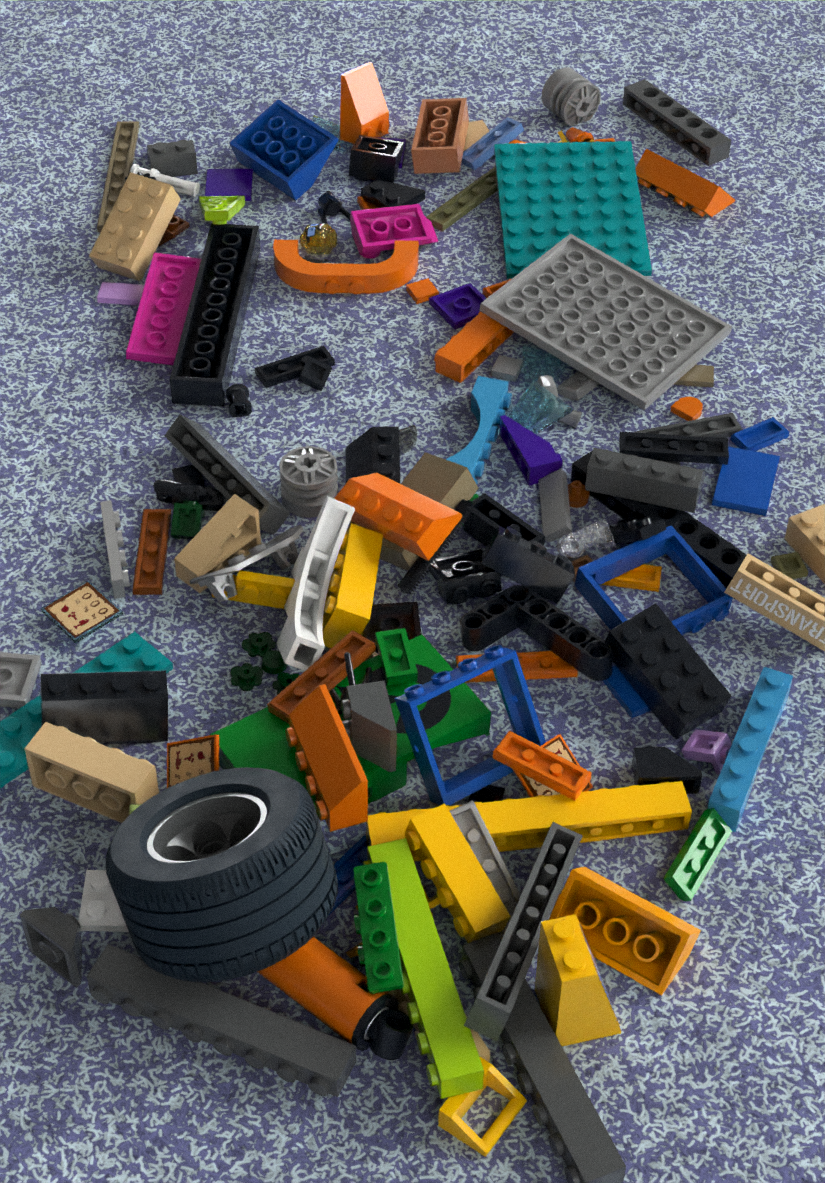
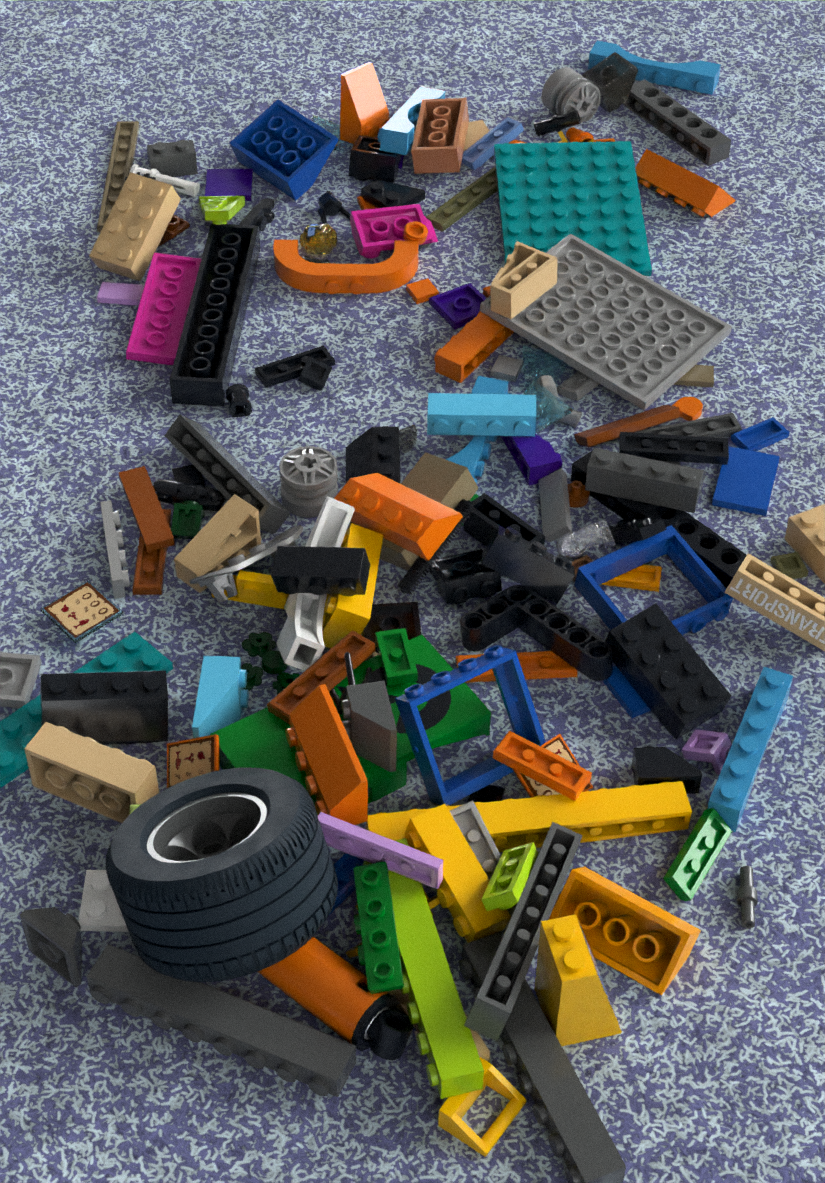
none -> dark orange tile [118,466,175,552]
none -> medium azure slope [192,656,249,738]
none -> black hinge [239,198,275,231]
none -> black brick [271,546,370,596]
none -> lavender tile [318,812,443,889]
none -> dark azure arch [378,87,446,155]
none -> orange tile [403,221,428,245]
none -> medium azure brick [427,393,536,437]
none -> lime plate [481,842,539,911]
none -> tan wedge [490,241,557,319]
none -> black pin [534,110,581,136]
none -> dark orange tile [574,405,680,447]
none -> clear smoke slope [582,52,638,113]
none -> dark azure arch [588,40,721,95]
none -> dark grey bar [737,866,758,929]

